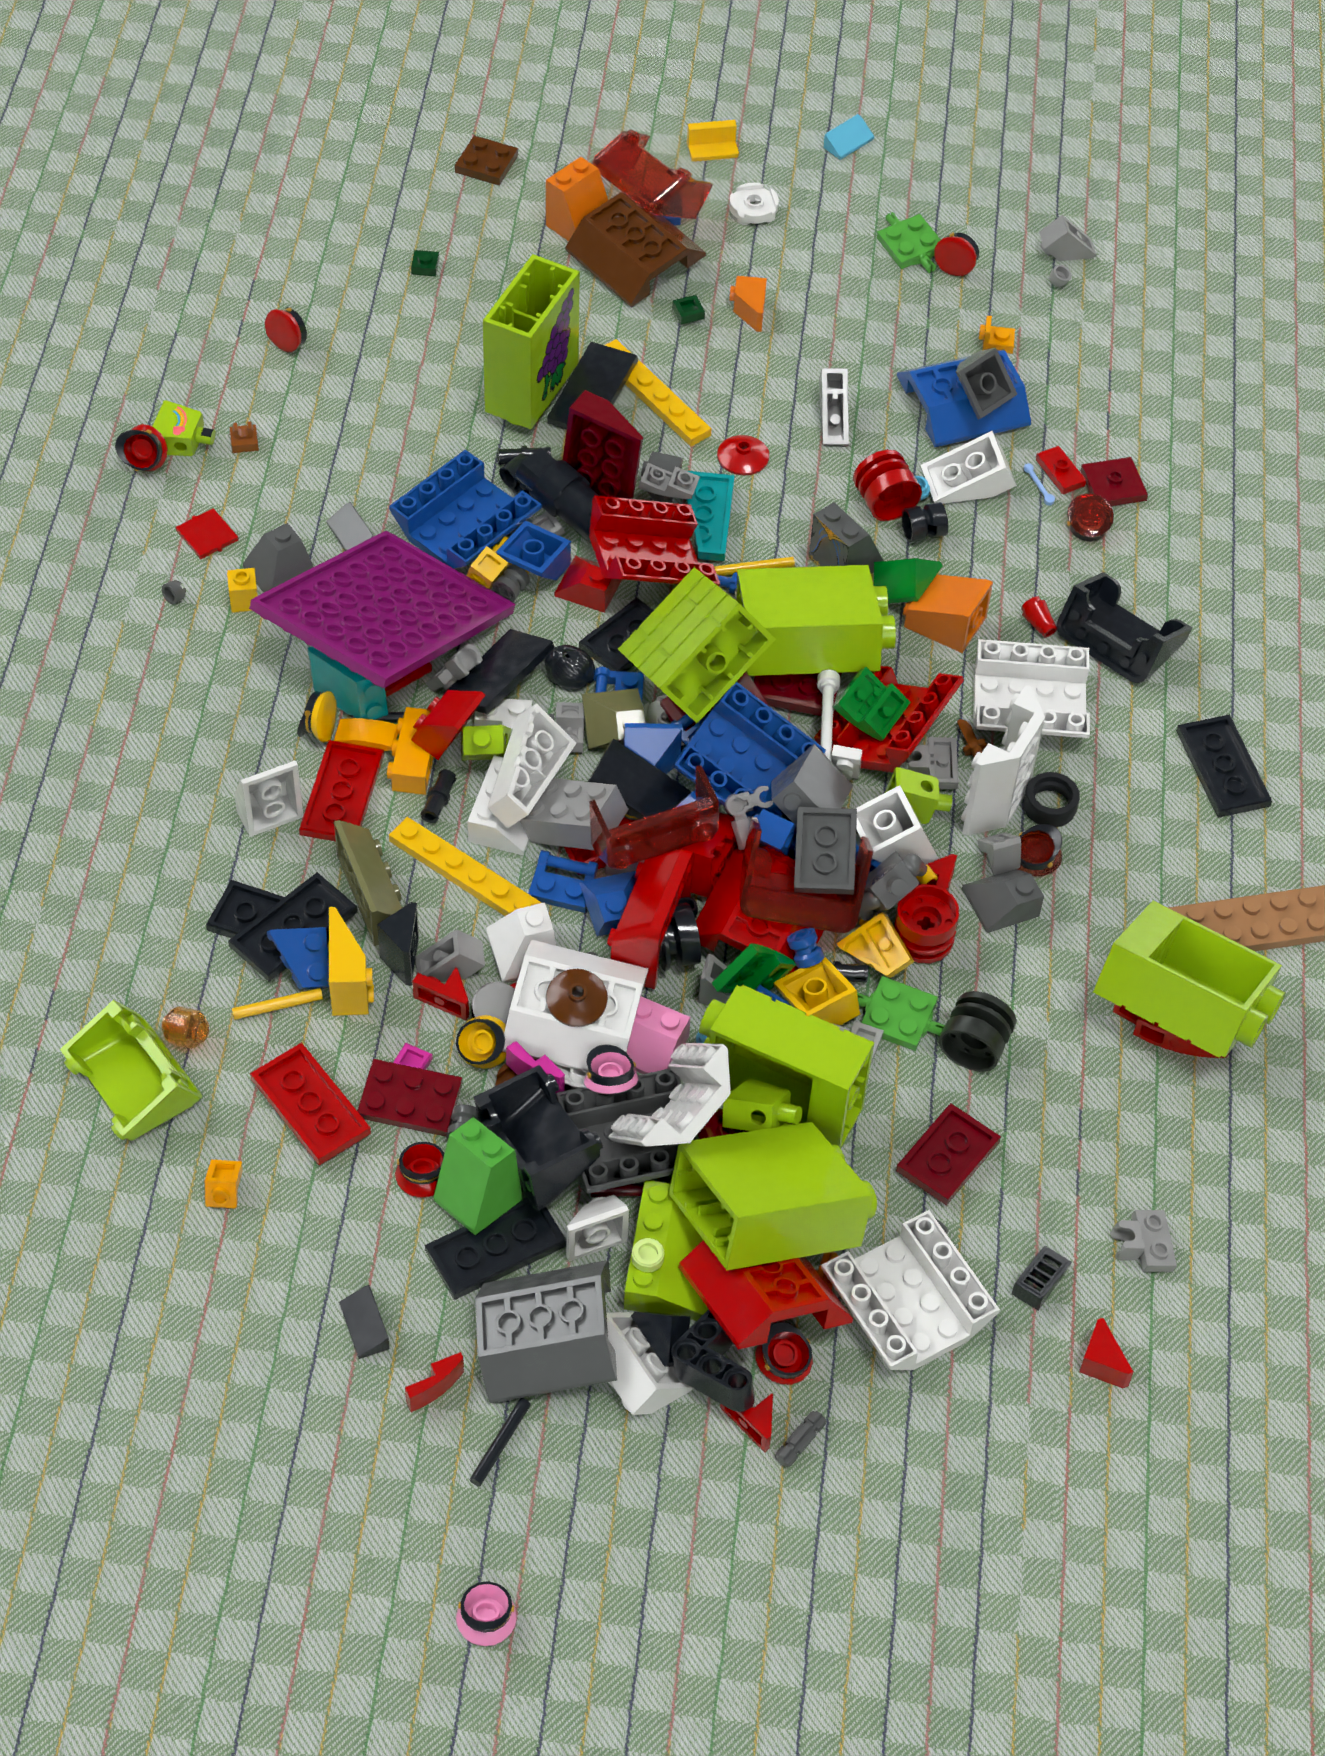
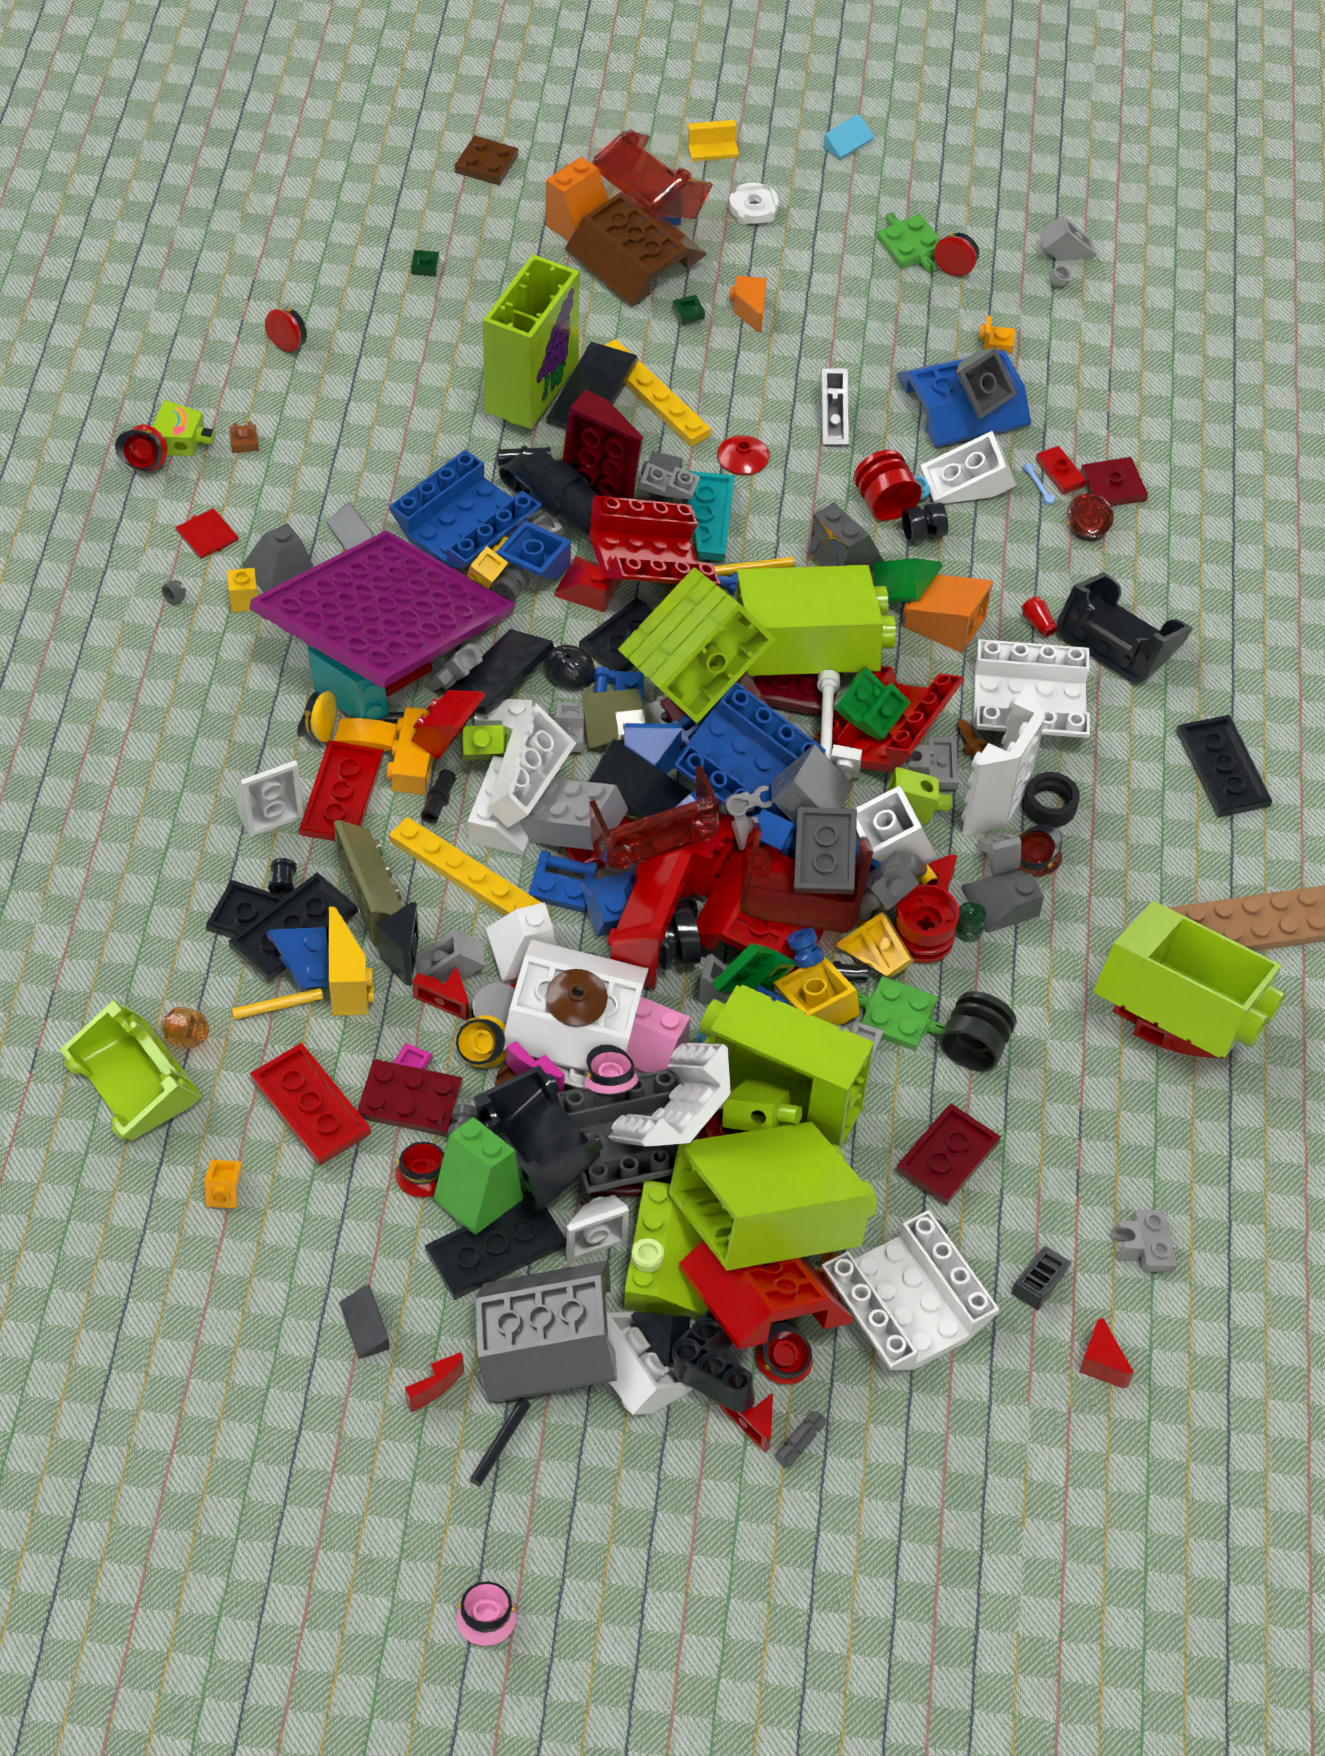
none -> black bush [268,858,297,897]
none -> clear green wheel [956,902,986,942]

